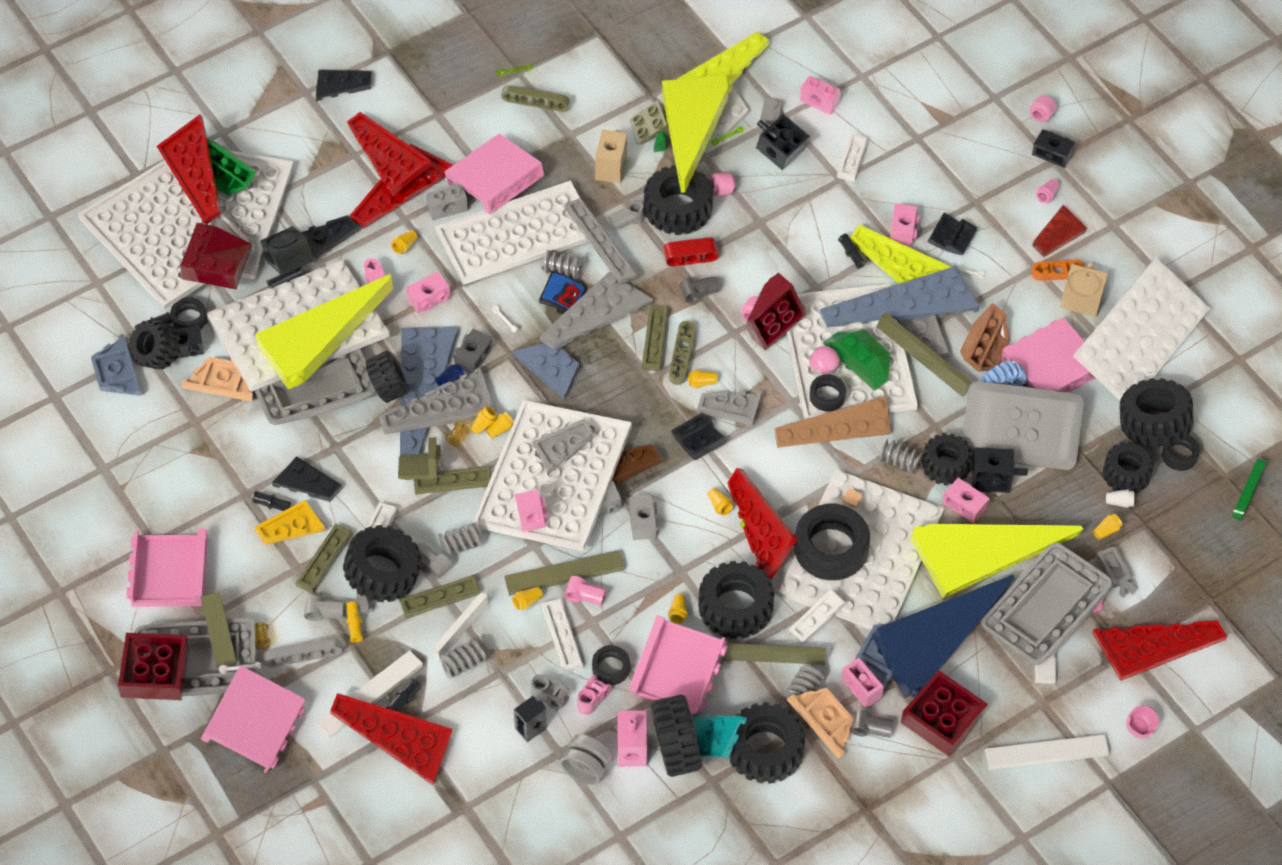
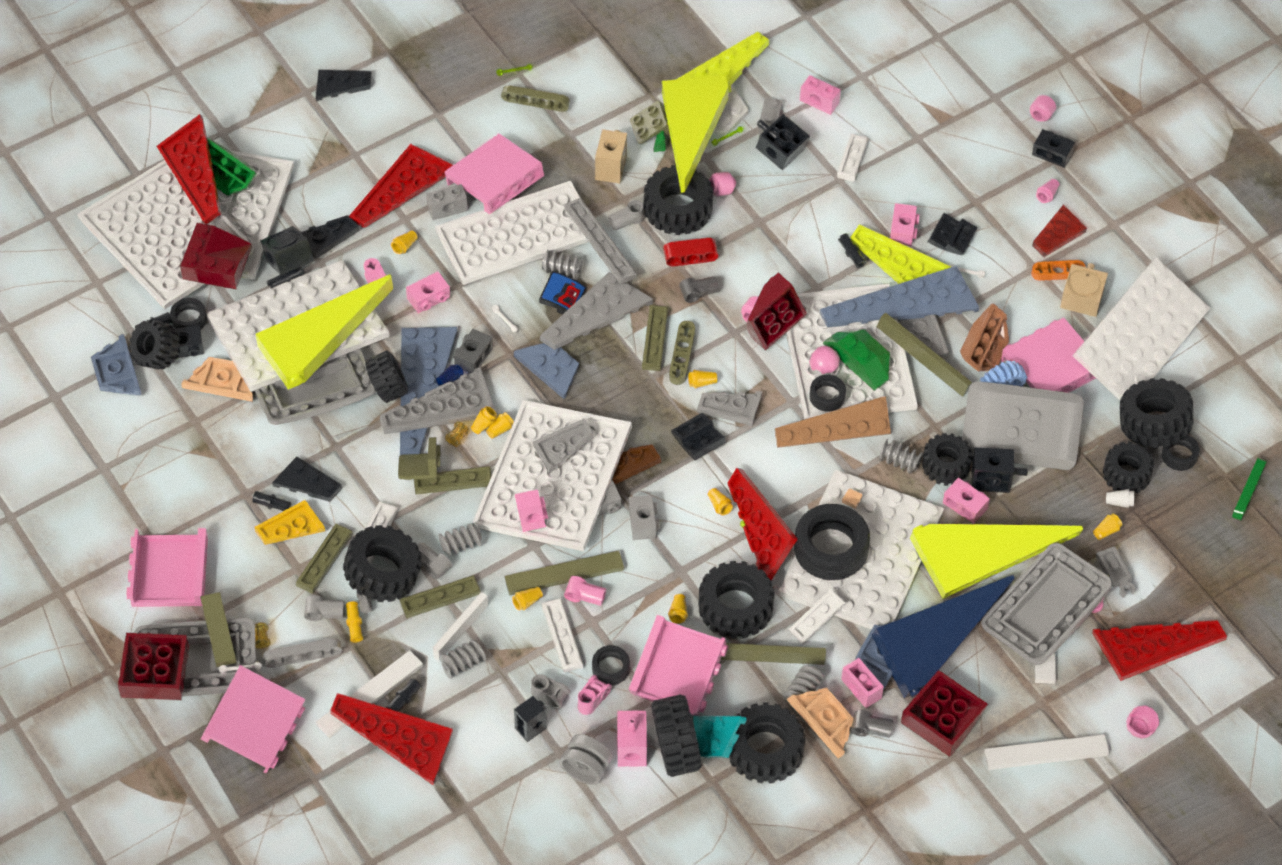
red wing [347,112,432,196] -> none

